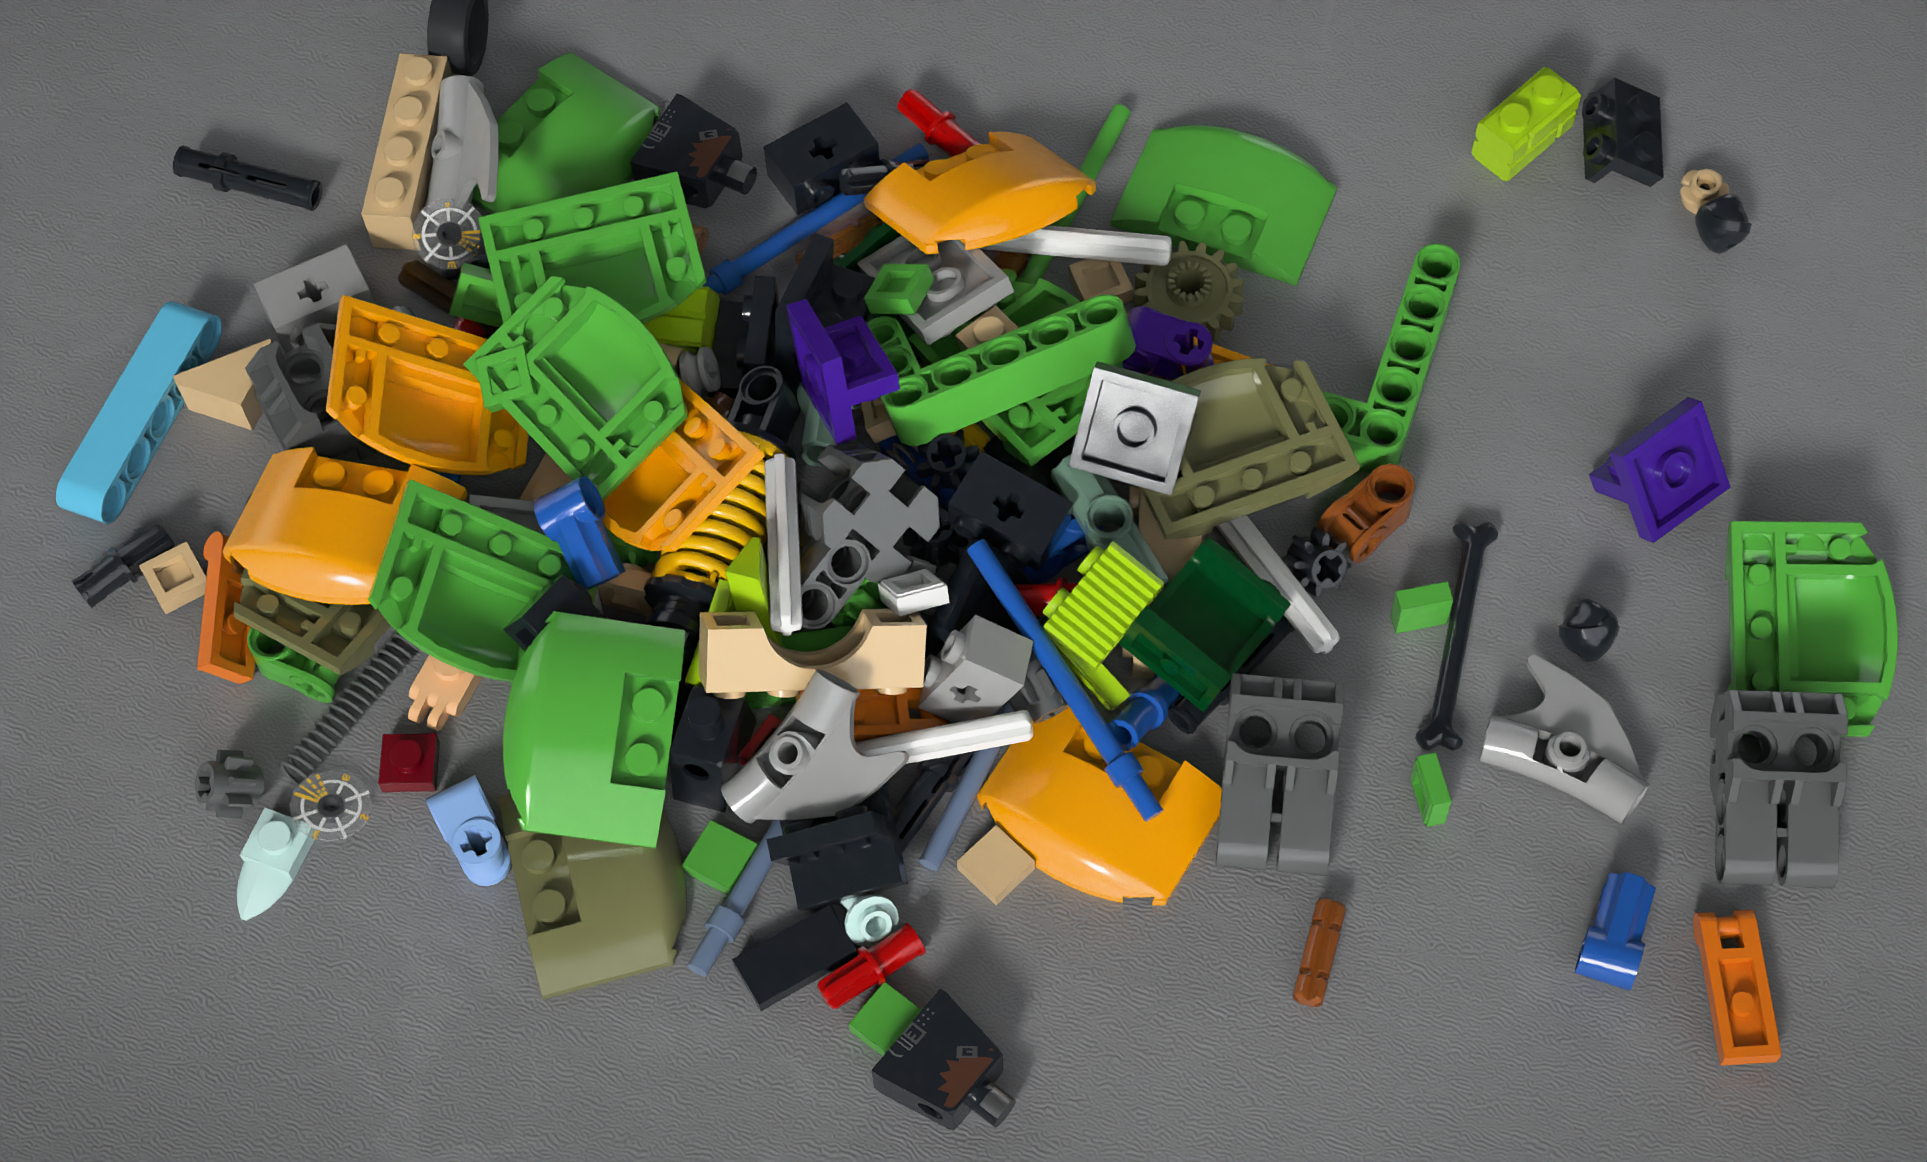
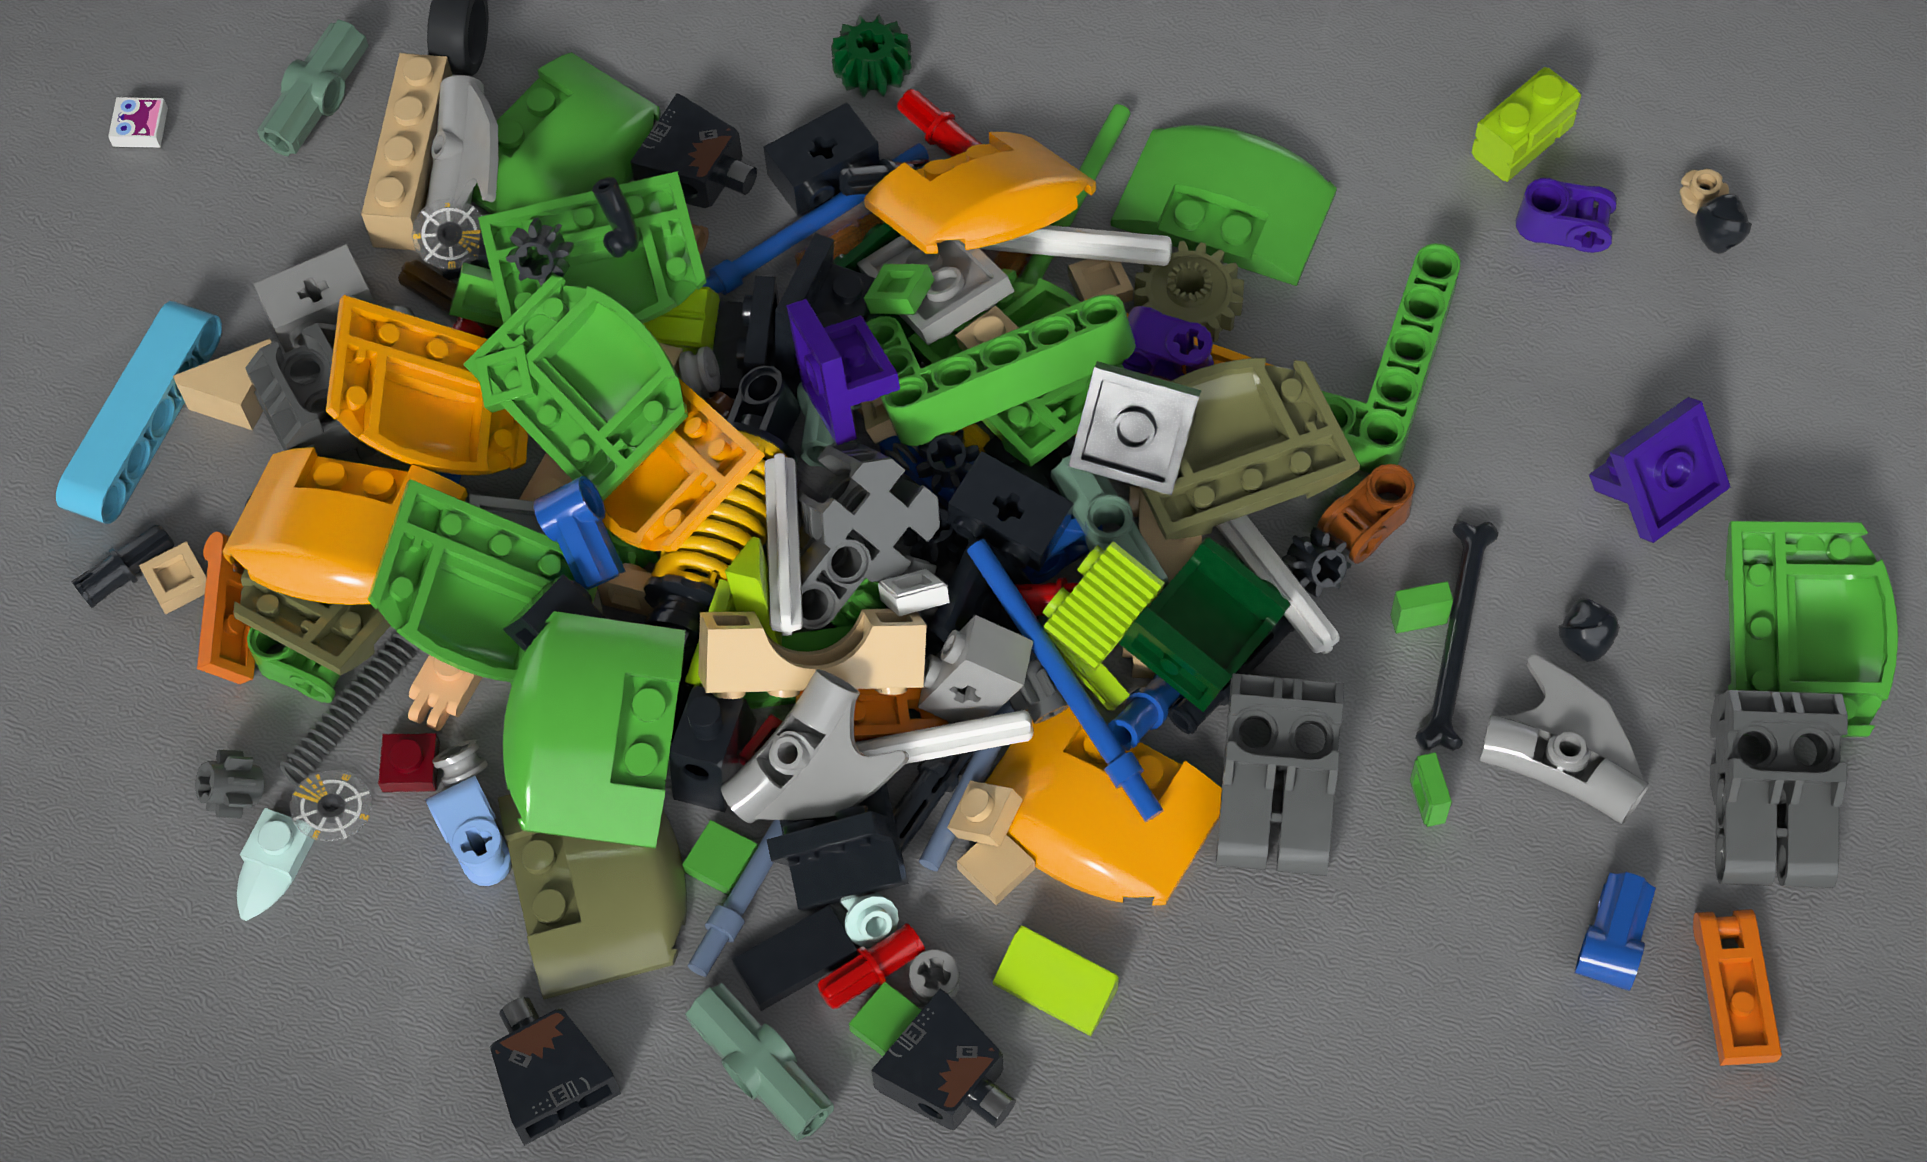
black pin [173,145,322,211] -> none
dark orange axle [1293,898,1346,1007] -> none
black bracket [1582,77,1664,187] -> none
none -> tile [108,97,168,148]
none -> sand green piece [257,19,369,157]
none -> light grey bush [432,739,488,786]
none -> black torso [490,997,621,1146]
none -> black gear [506,217,574,286]
none -> black arm [592,177,640,258]
none -> sand green piece [685,983,834,1142]
none -> dark green gear [831,14,912,98]
none -> light grey bush [909,949,960,1005]
none -> tan plate [947,780,1023,847]
none -> lime slope [993,925,1119,1037]
none -> dark purple piece [1515,178,1617,253]

